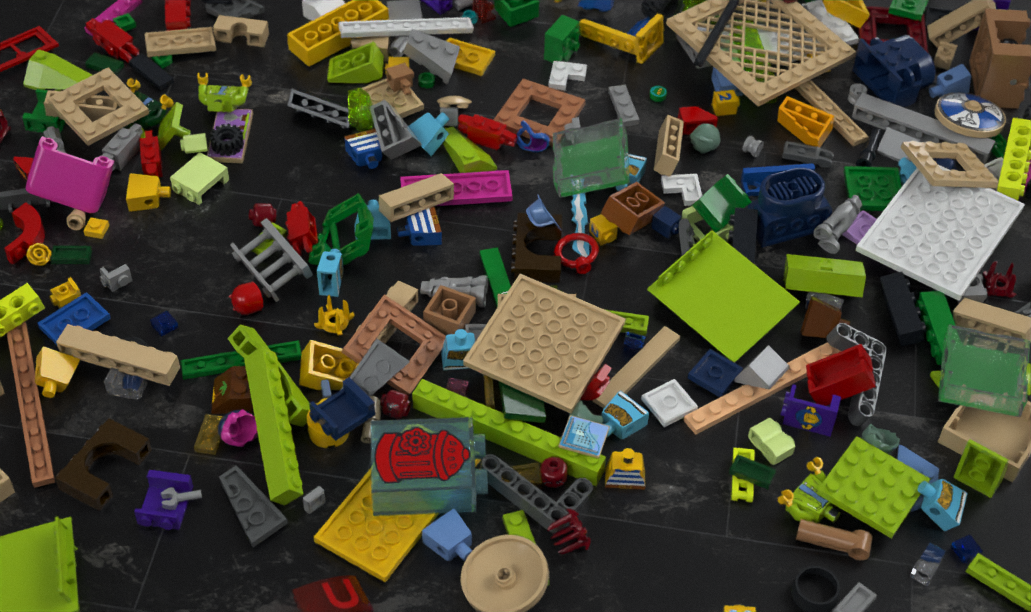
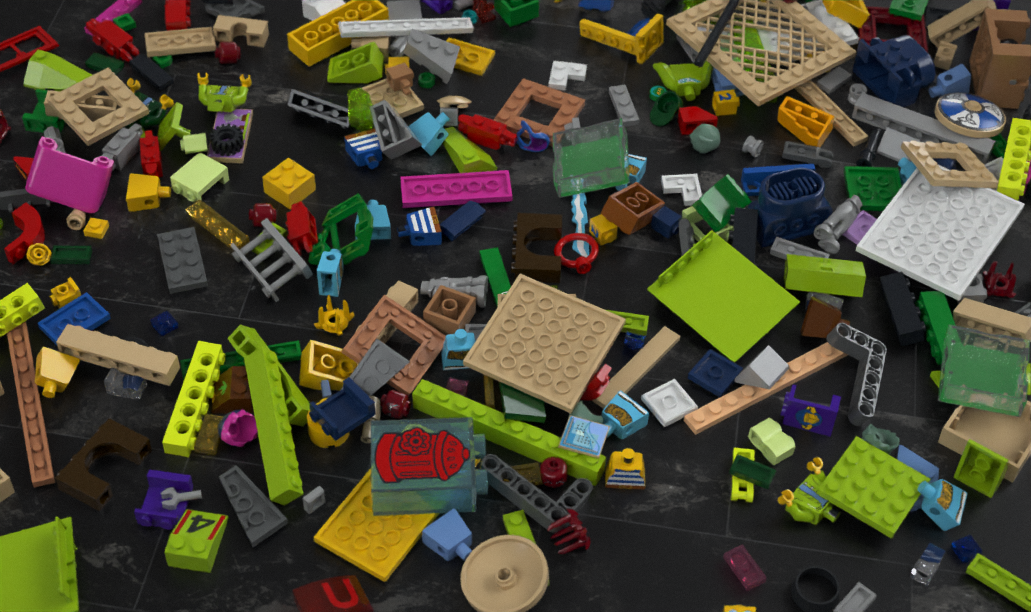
light grey bracket [99,264,132,292] -> none
red helmet [229,282,263,315] -> none
tan brick [379,173,454,222] -> none
medium blue piece [526,194,562,231] -> none
green brick [544,15,581,63] -> none
tan brick [654,115,684,177] -> none
medium nougat piece [796,519,873,560] -> none
red piece [806,344,876,406] -> none
none -> dark grey plate [157,227,208,294]
none -> neon yellow brick [162,341,226,457]
none -> lime slope [164,509,228,573]
none -> clear yellow plate [186,200,250,250]
none -> dark red head [215,42,241,64]
none -> yellow brick [262,158,316,210]
none -> dark blue piece [439,201,486,241]
none -> dark green cap [650,91,683,126]
none -> lime torso [652,61,713,101]
none -> clear pink plate [723,545,767,591]
none -> light grey plate [770,237,830,260]
none -> light grey tile [816,67,852,94]

